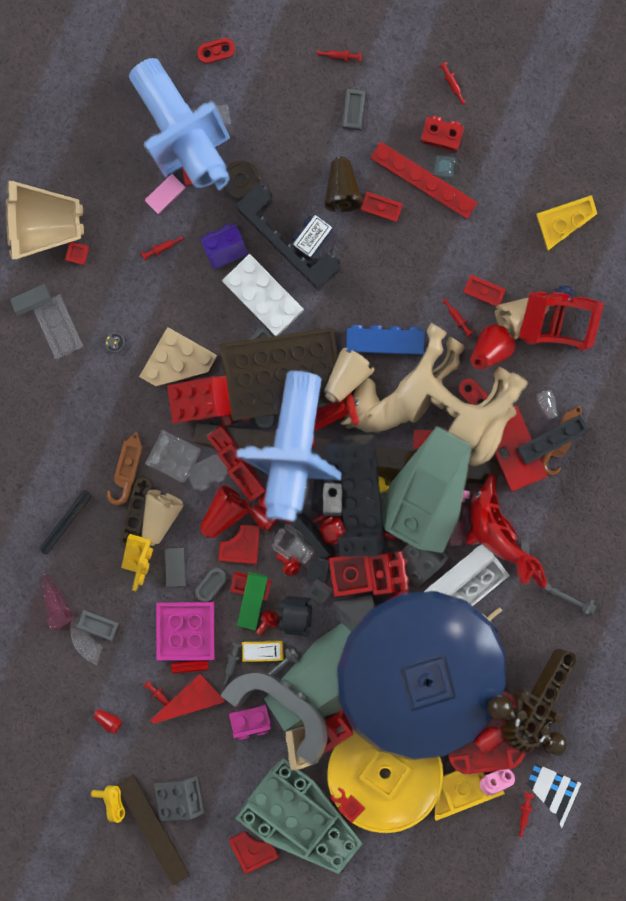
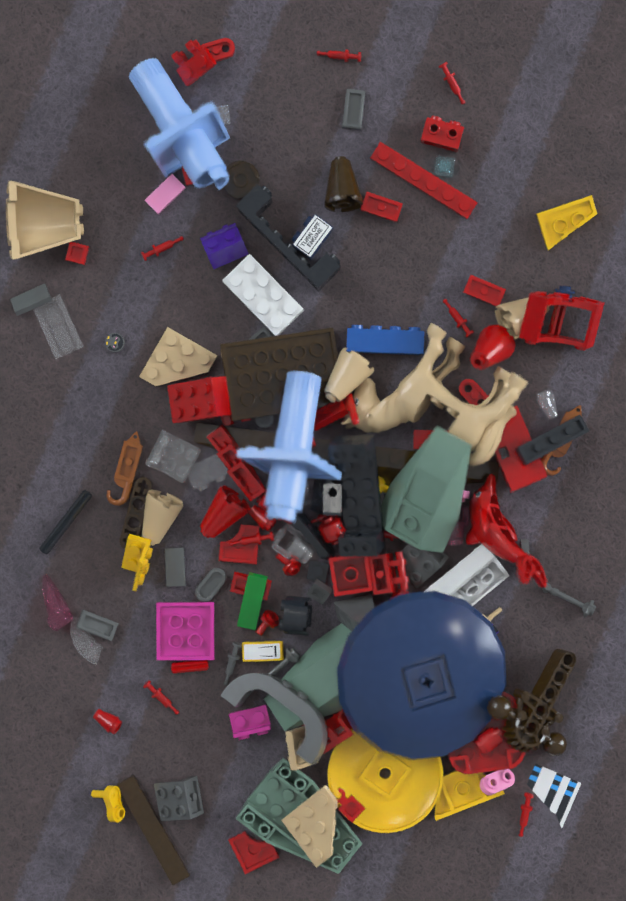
red wing [151,674,225,724] -> none
none -> red plate [171,40,217,86]
none -> red piece [229,531,274,546]
none -> tan plate [281,785,338,867]

